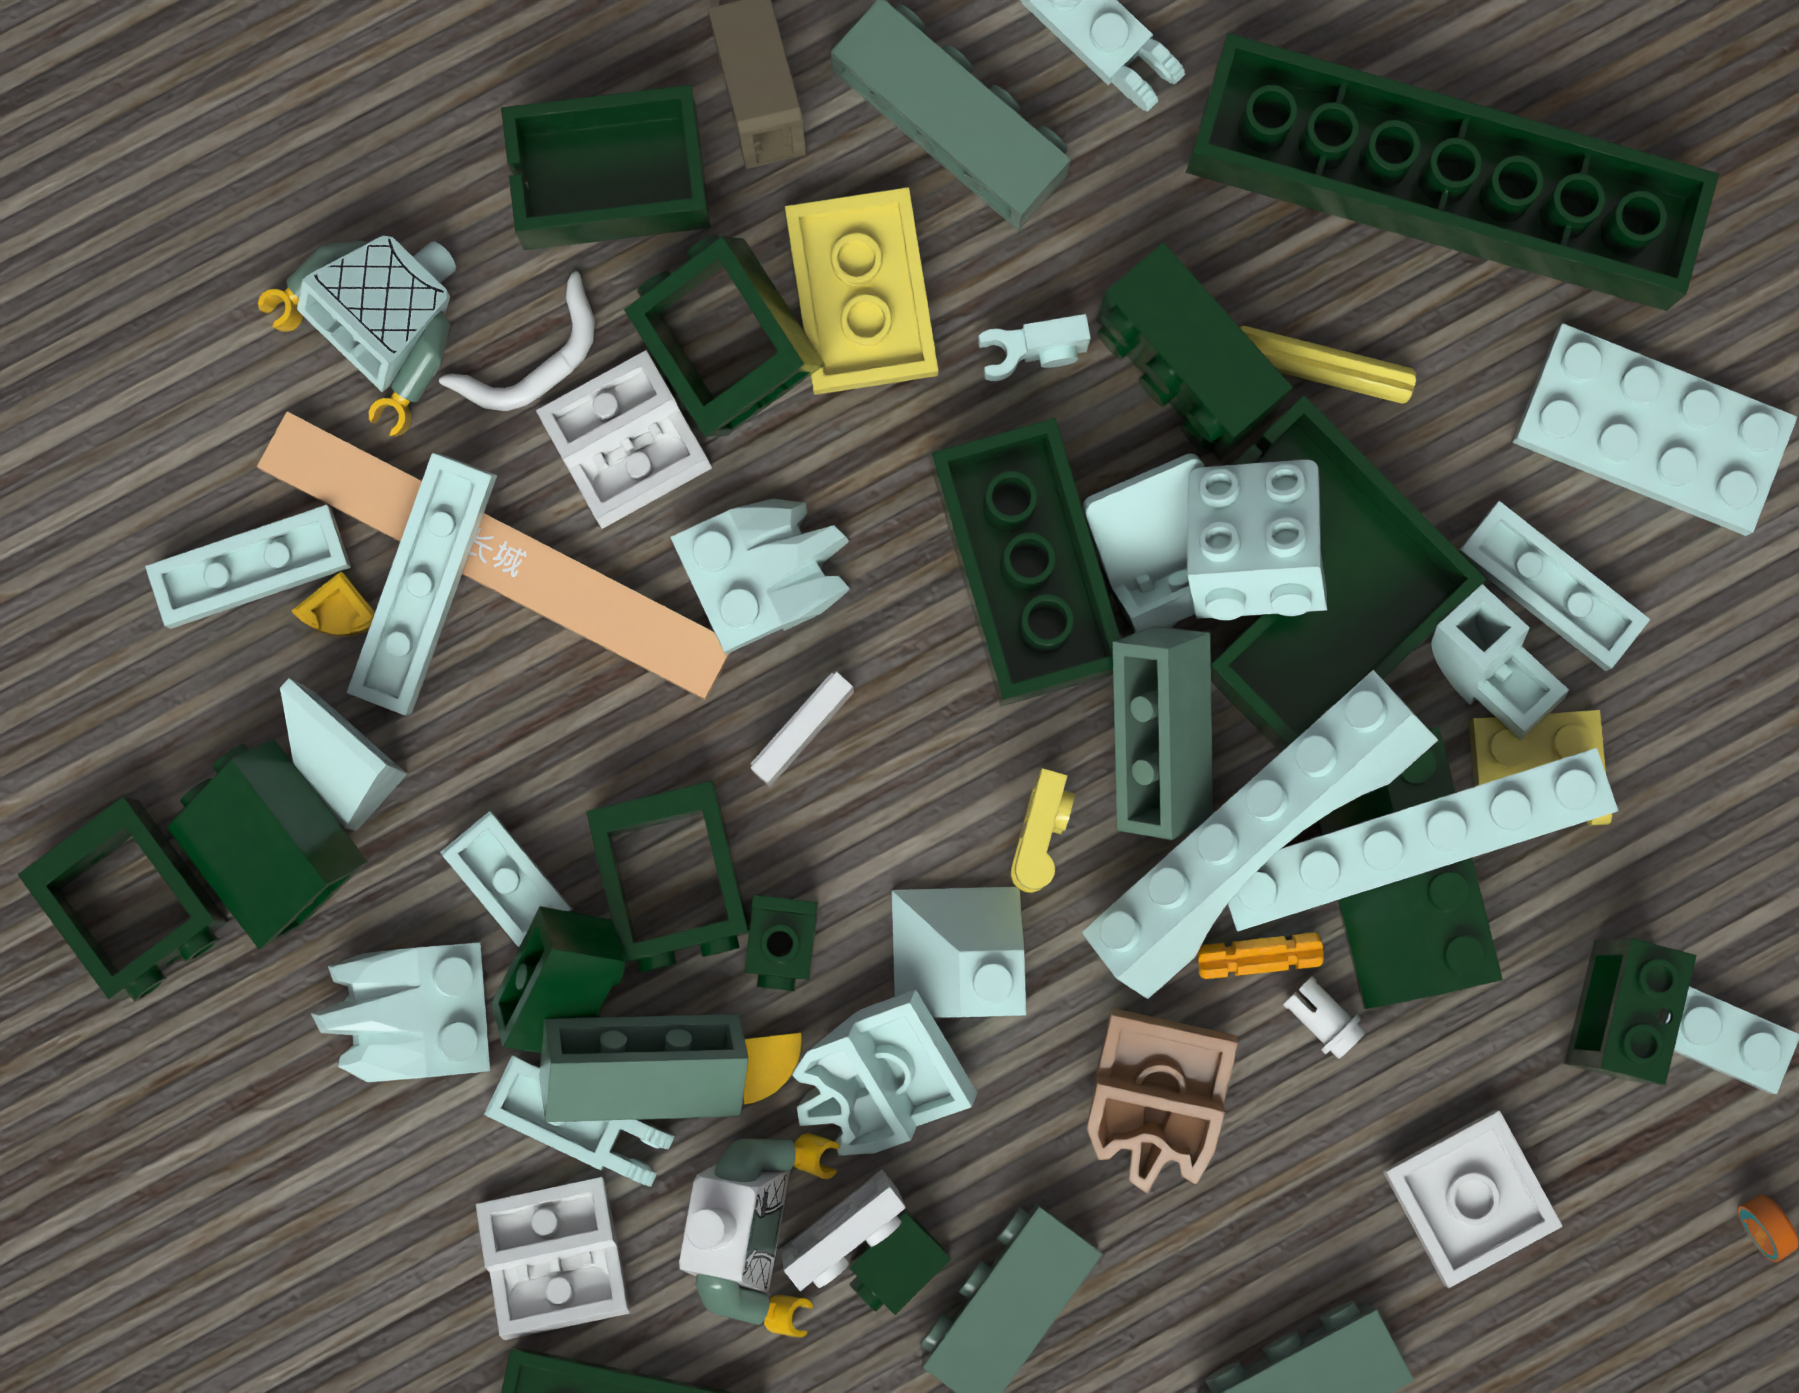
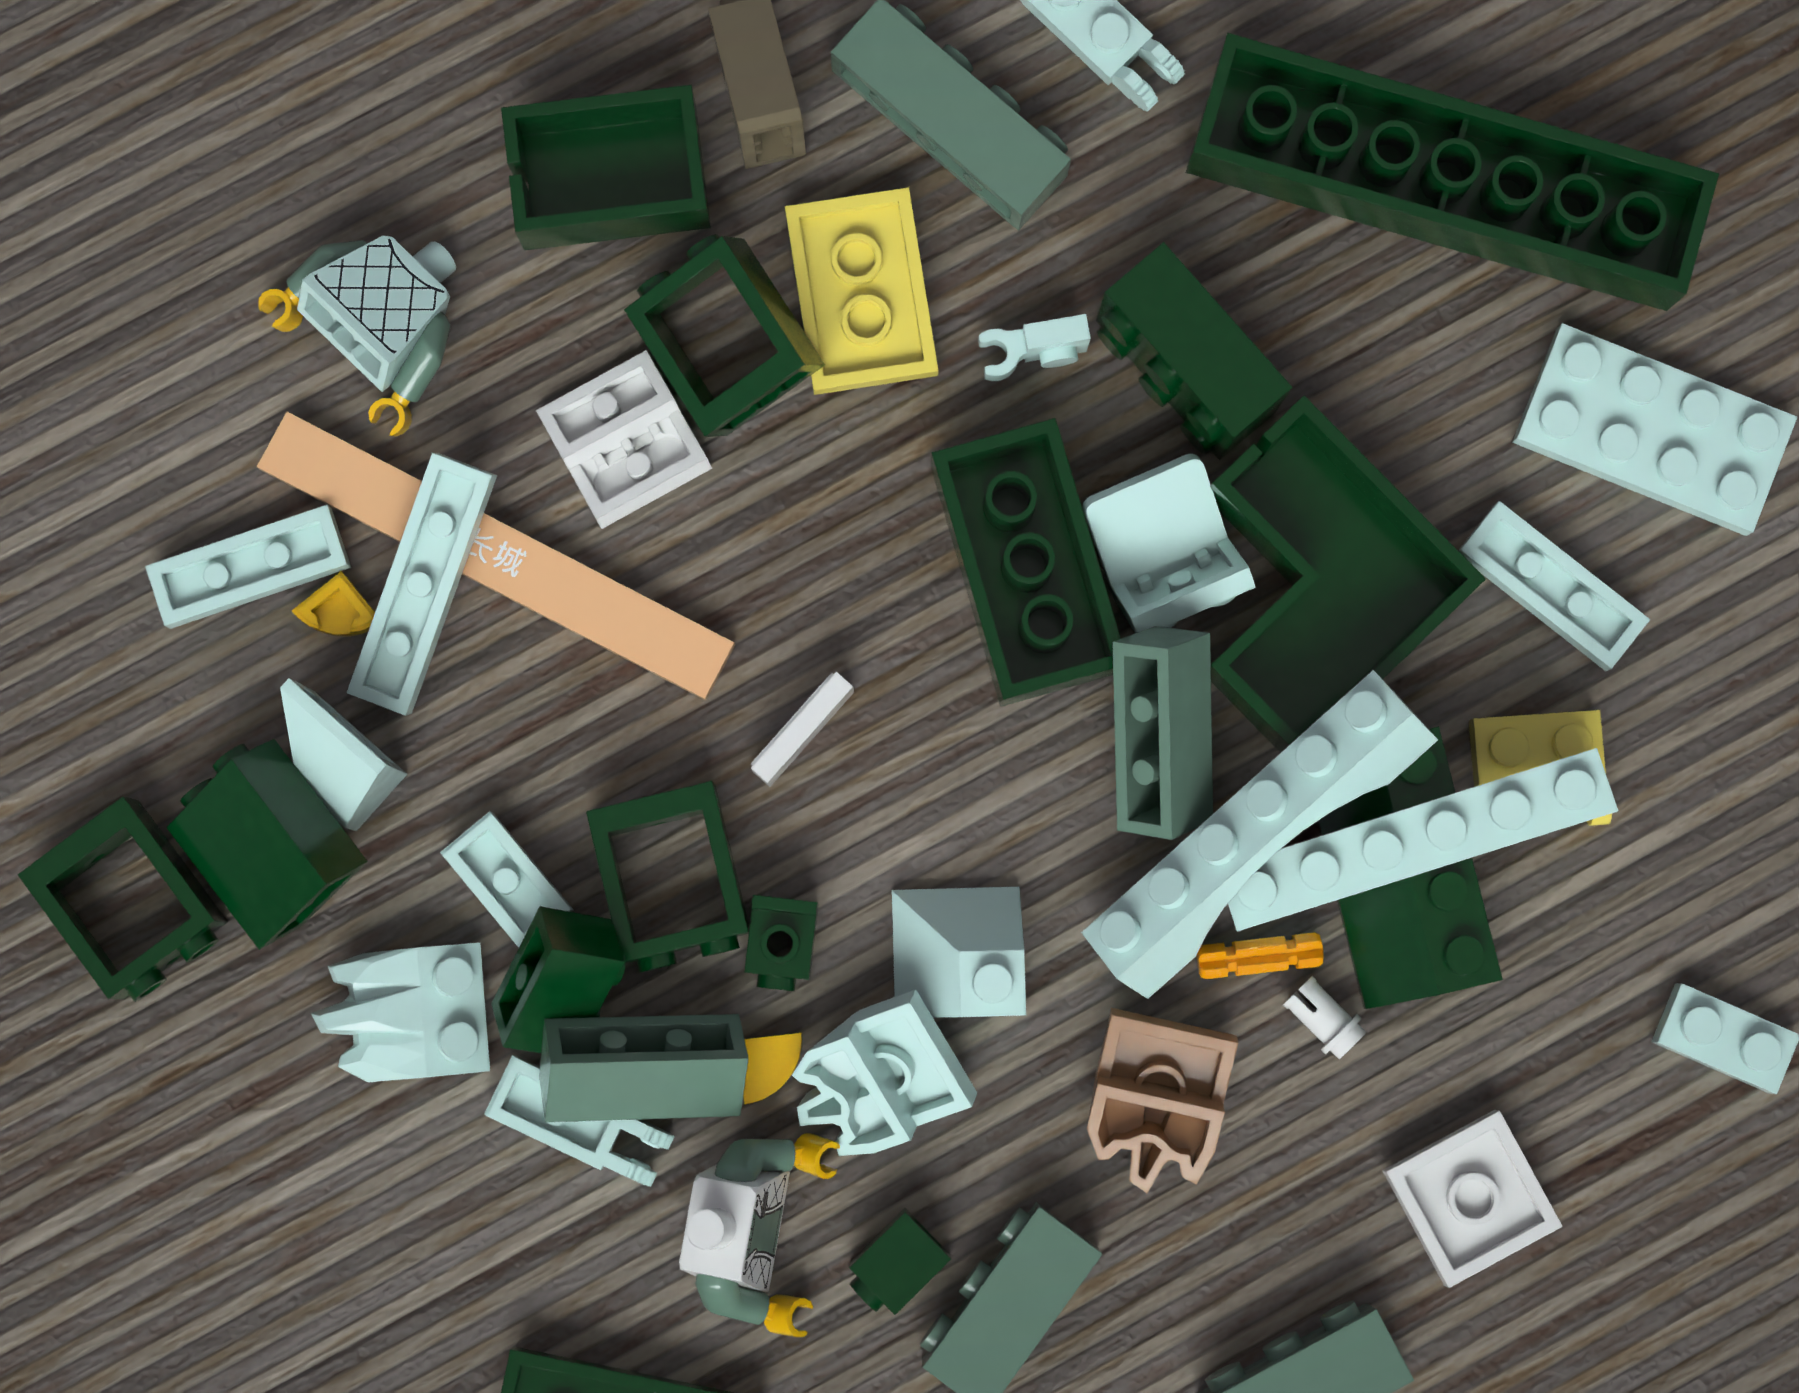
white animal [439,271,595,411] -> none
white slope [475,1177,631,1340] -> none
light aqua plate [670,499,850,655] -> none
white plate [781,1169,906,1291] -> none
light yellow plate [1010,768,1075,893] -> none
light aqua bracket [1187,460,1327,620] -> none
light yellow axle [1240,326,1416,404] -> none
light aqua brick [1431,584,1569,740] -> none
dark green window [1564,938,1697,1086] -> none
orange tile [1738,1194,1799,1263] -> none

